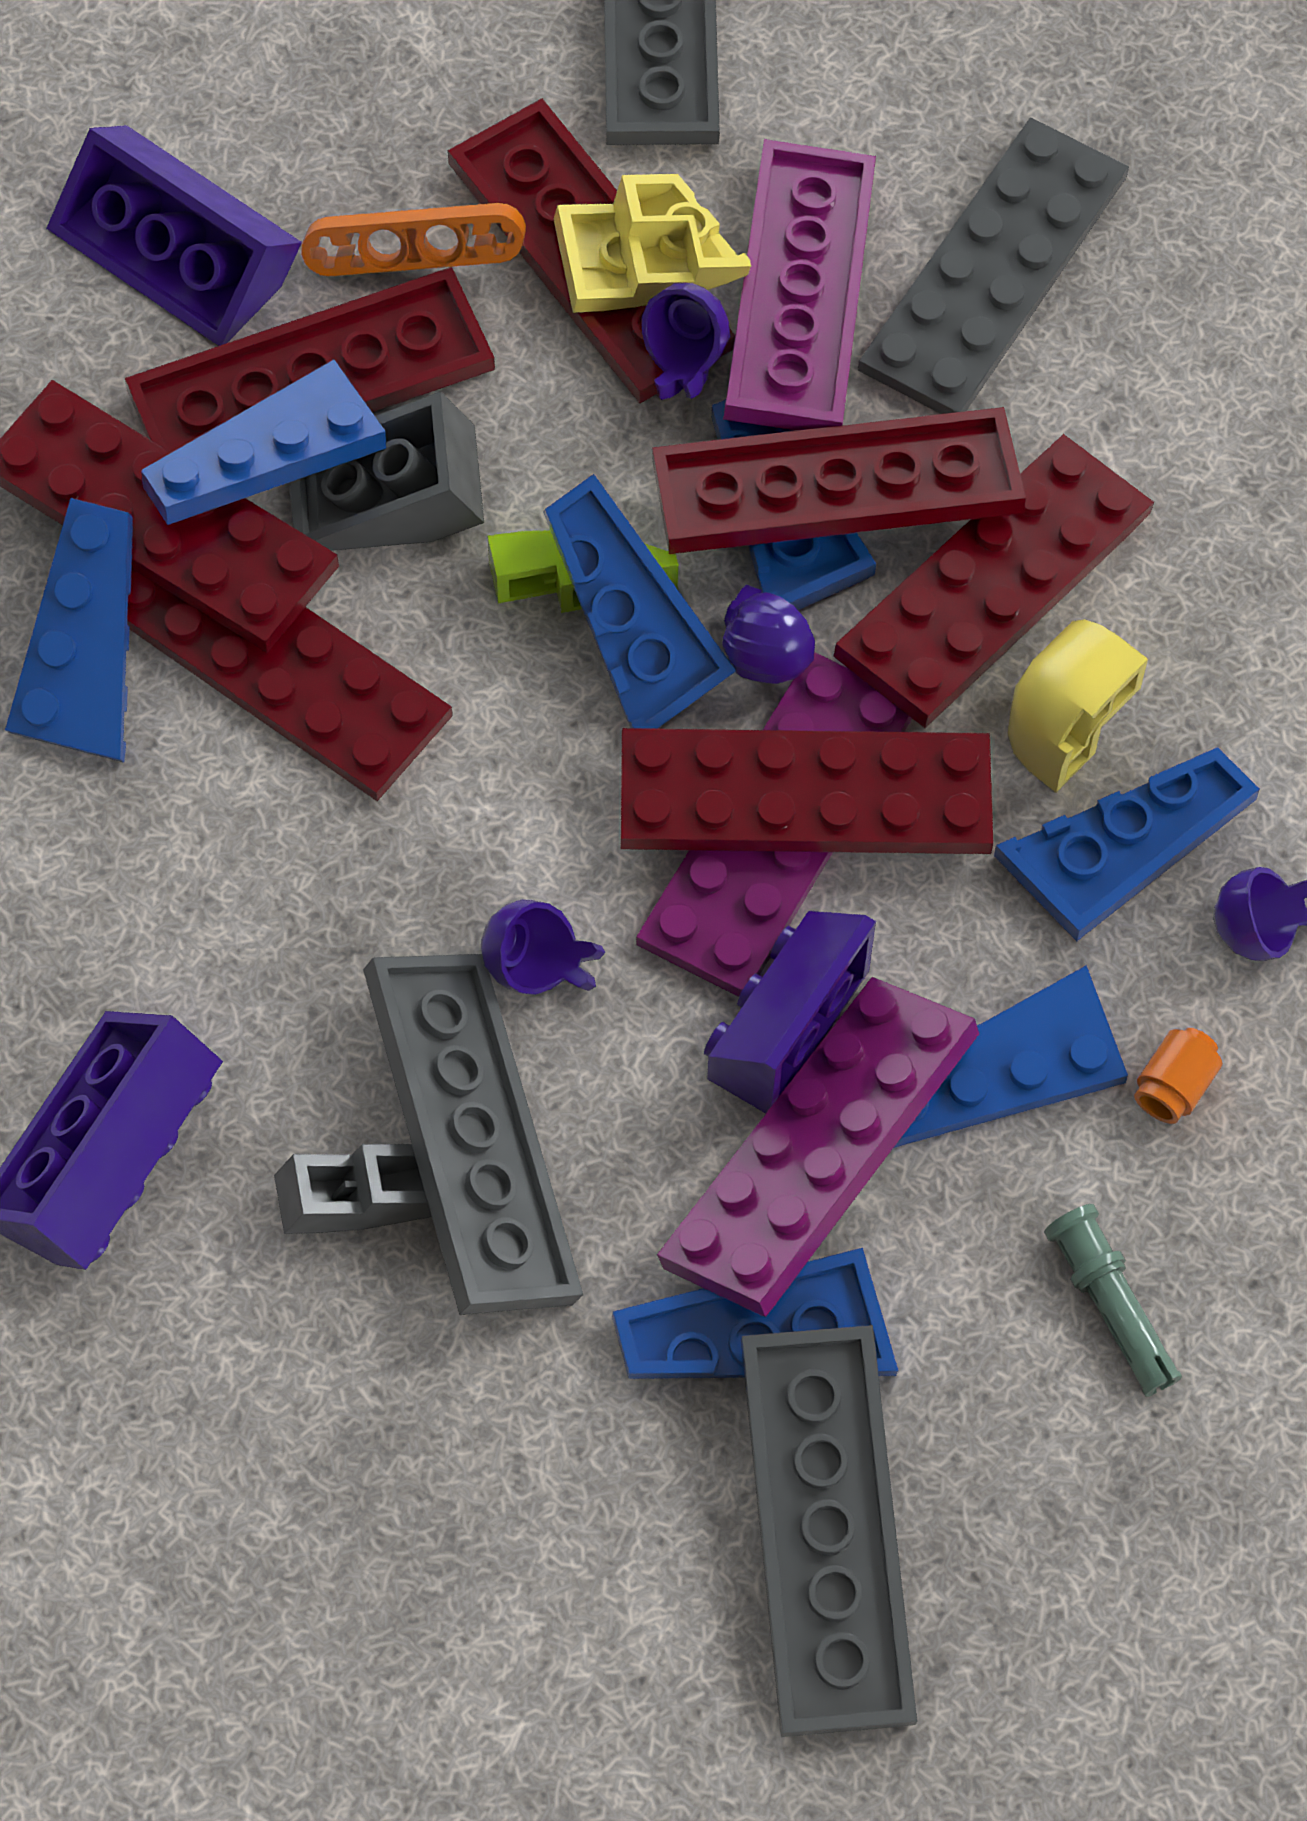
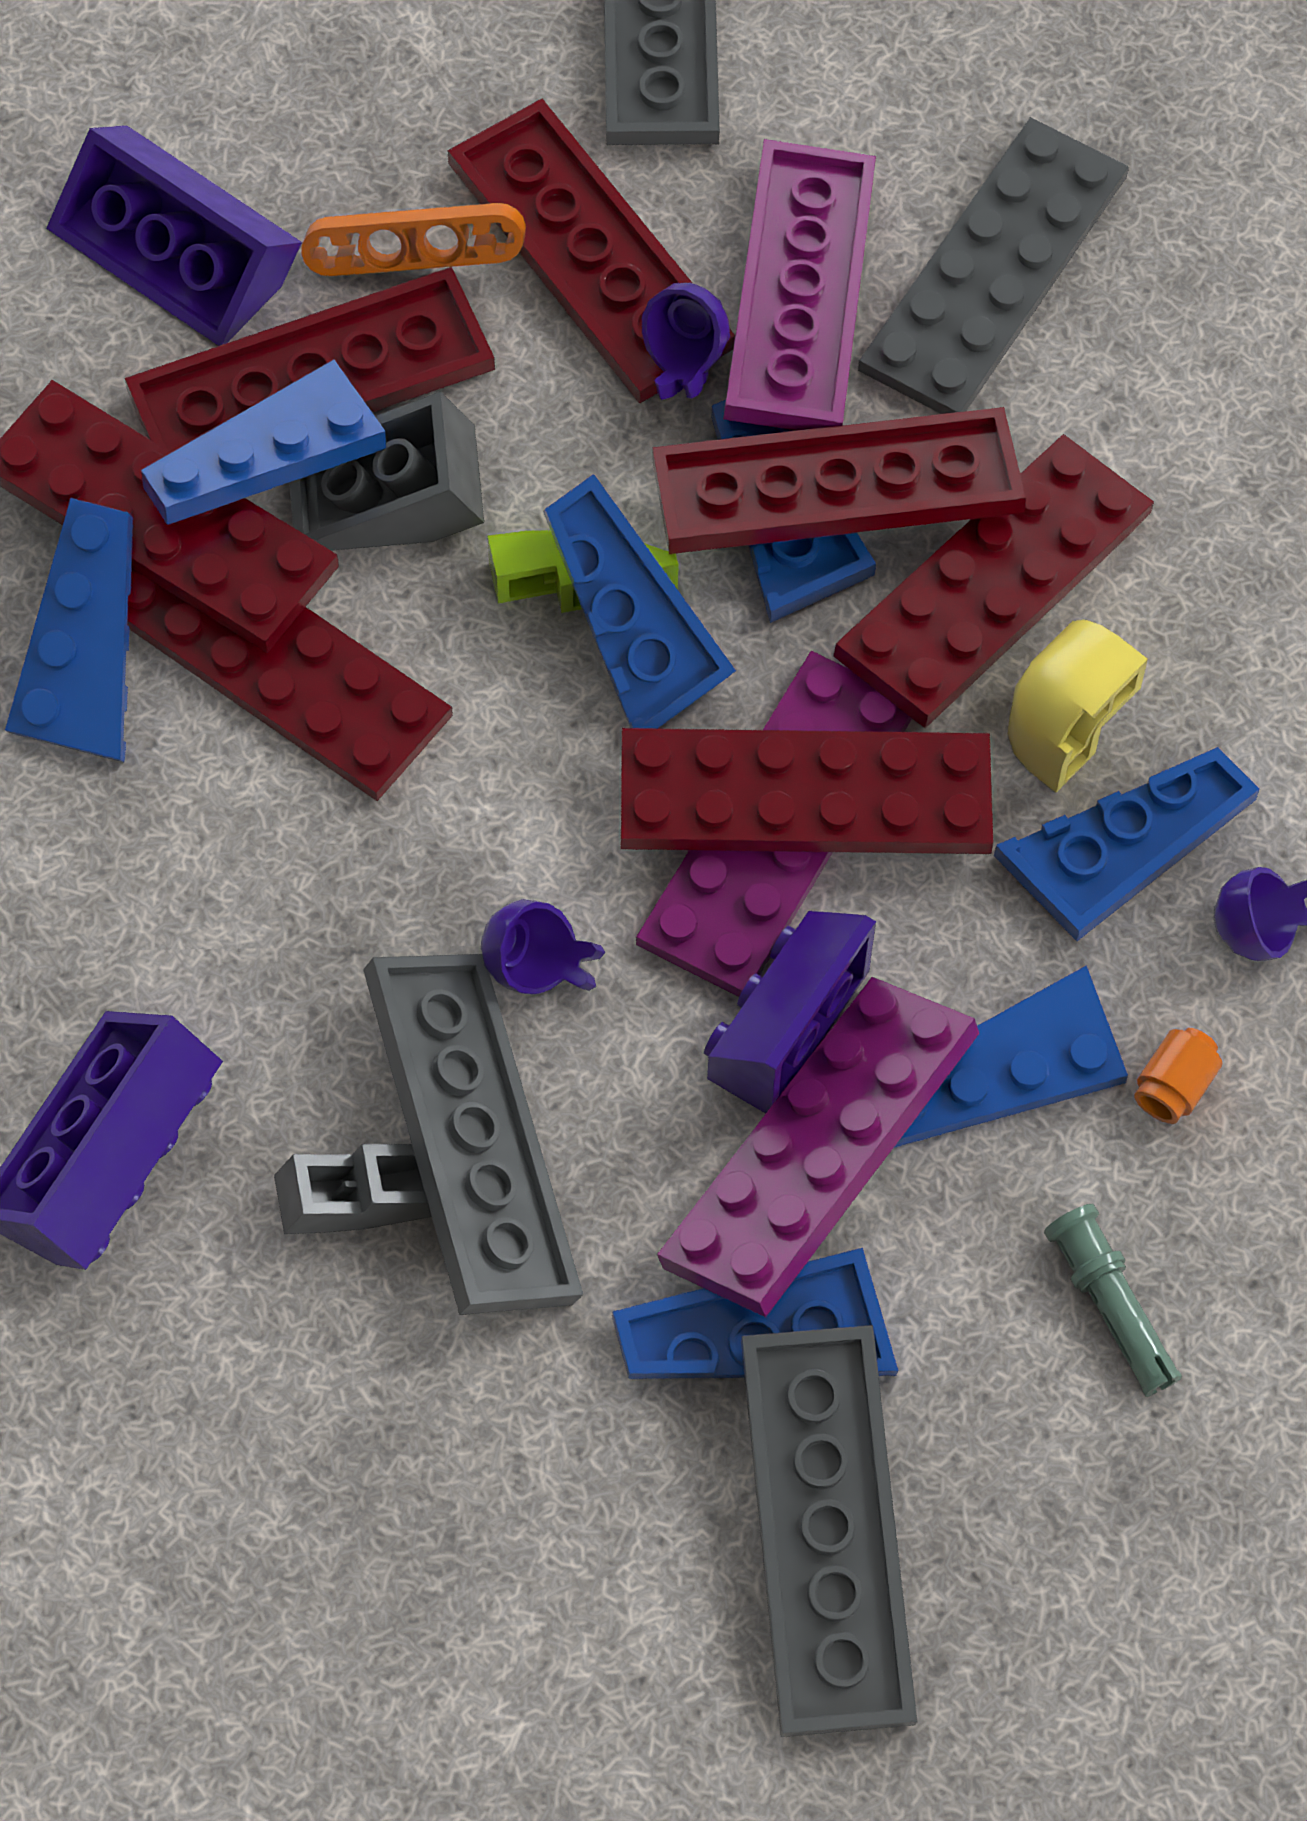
light yellow slope [554,174,751,313] -> none
dark purple piece [722,585,815,684] -> none

